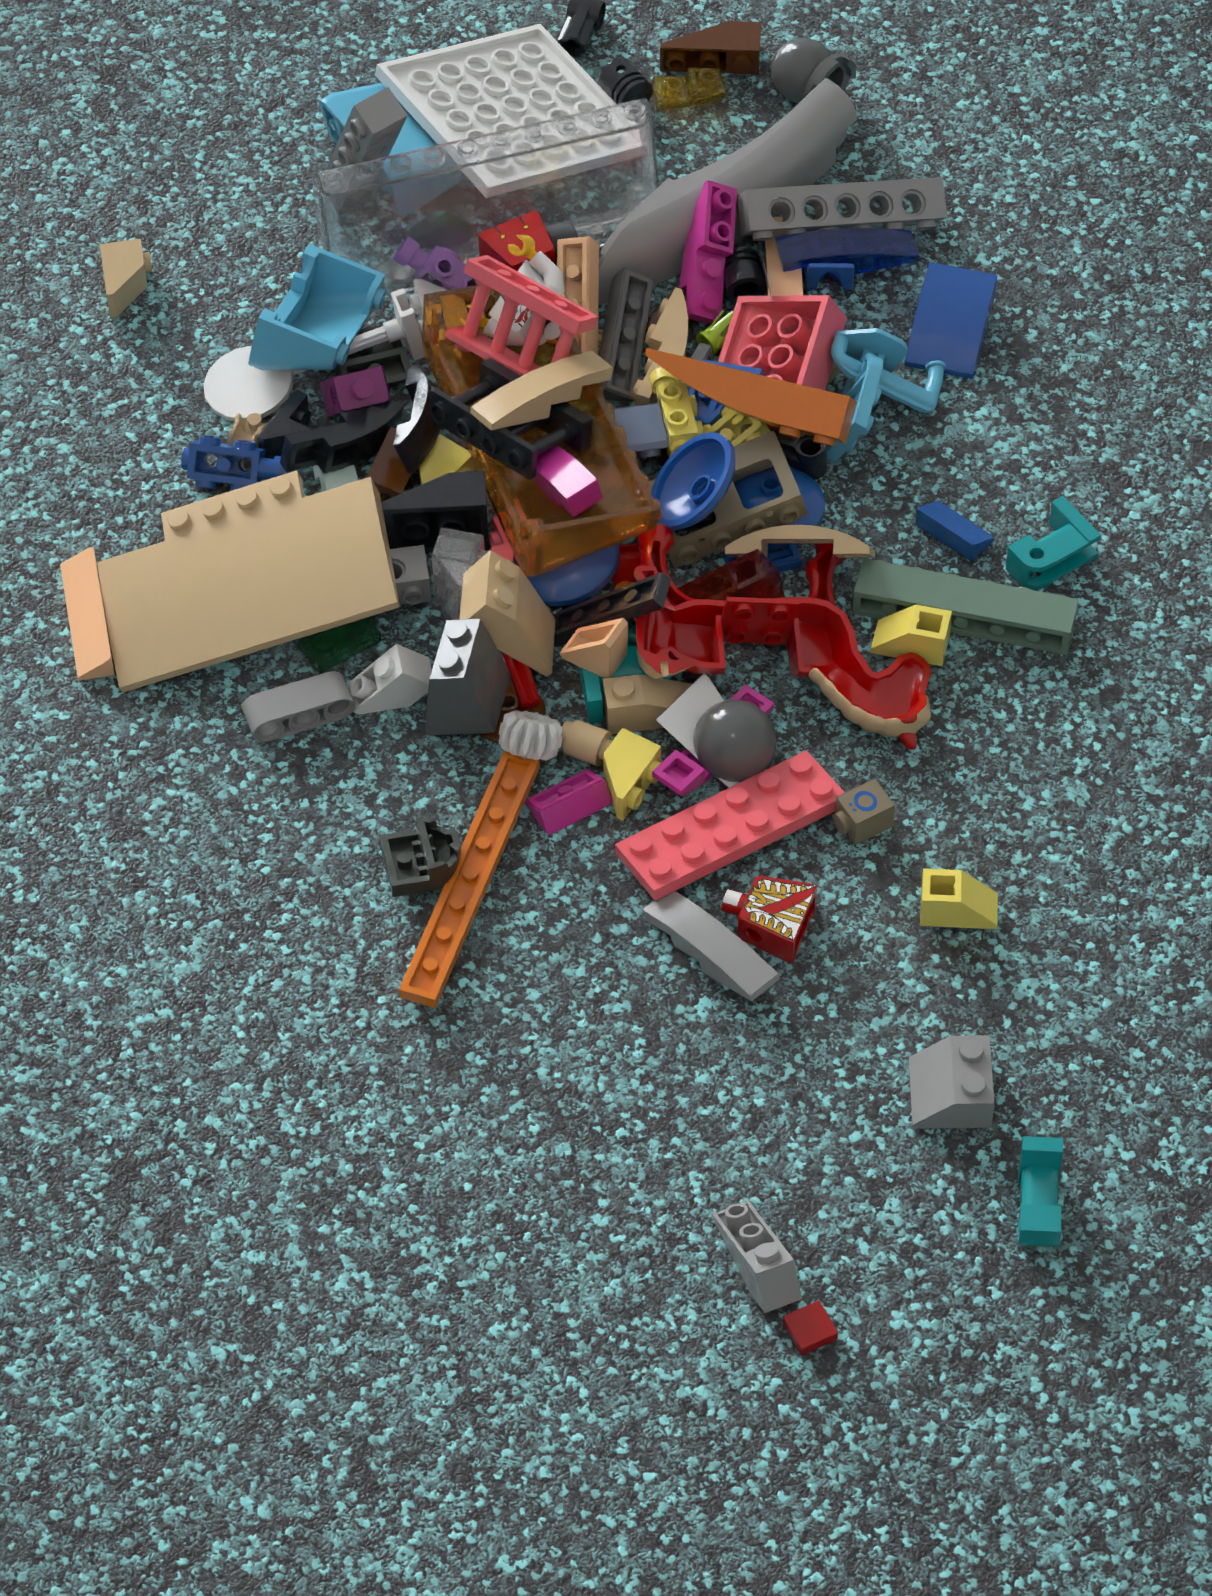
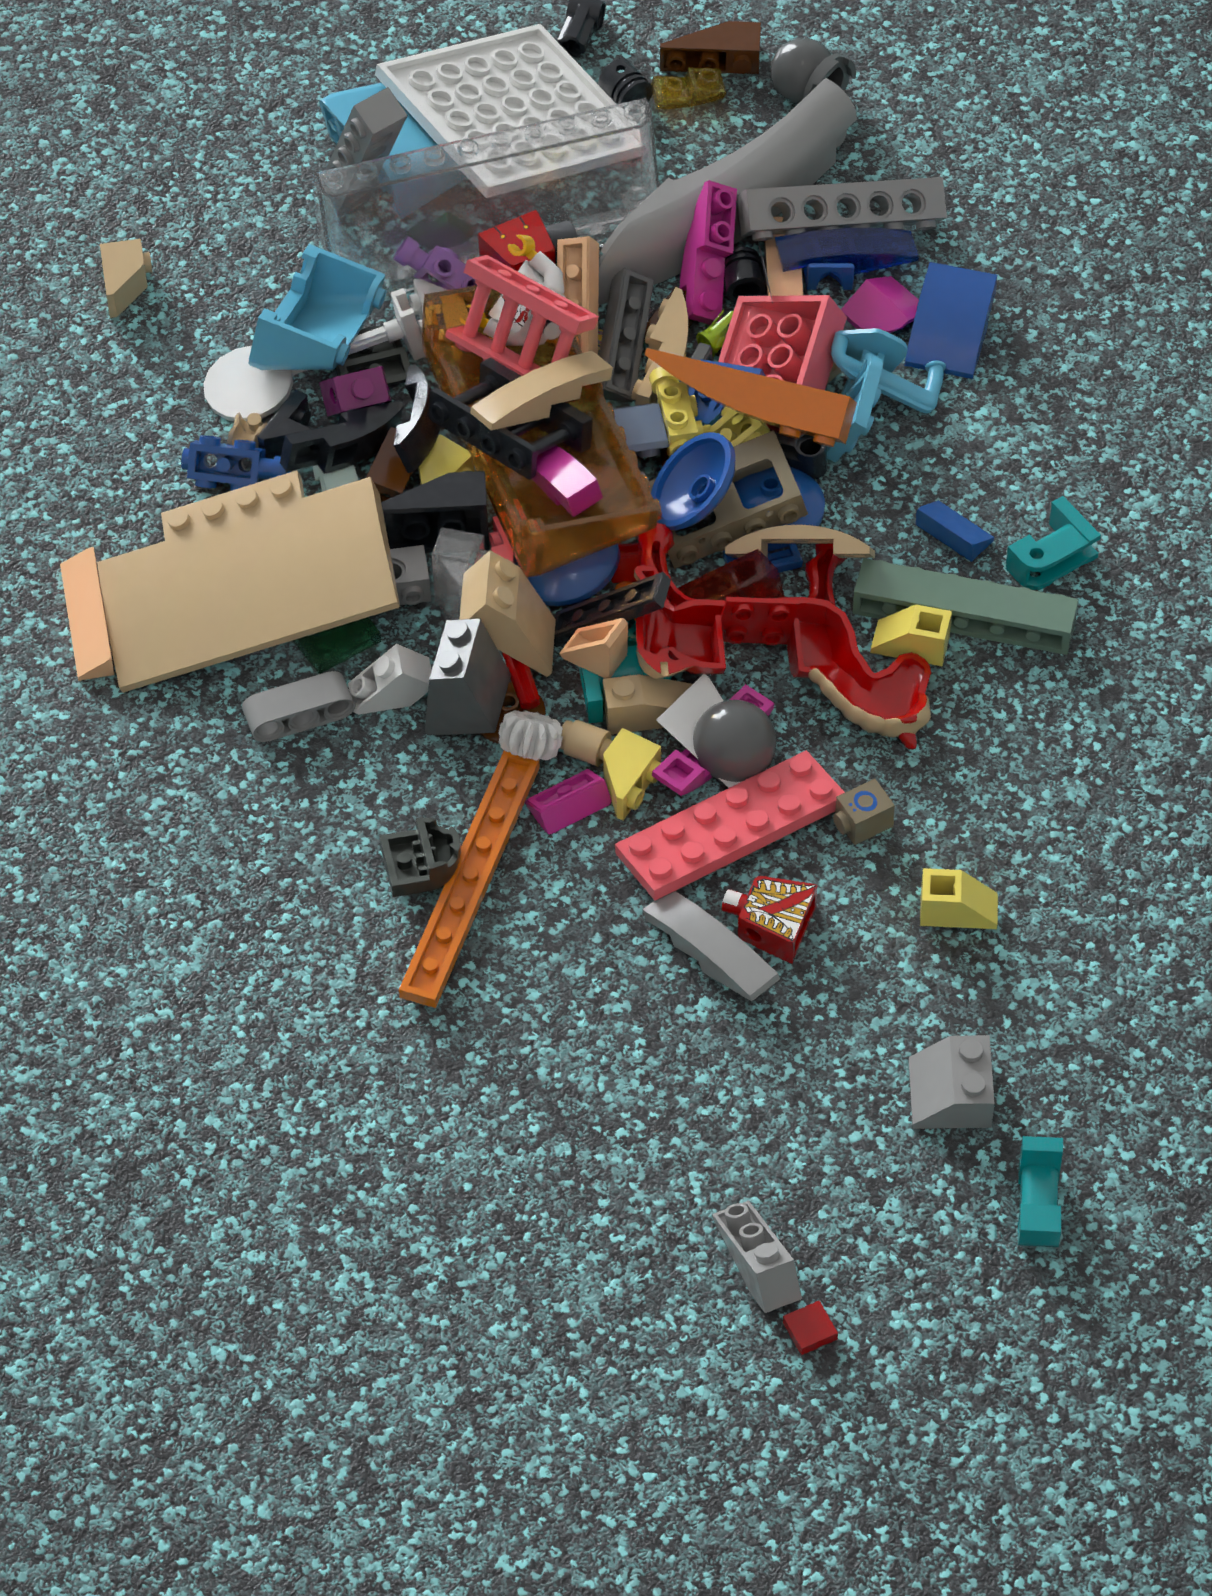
none -> dark pink slope [841,276,919,333]

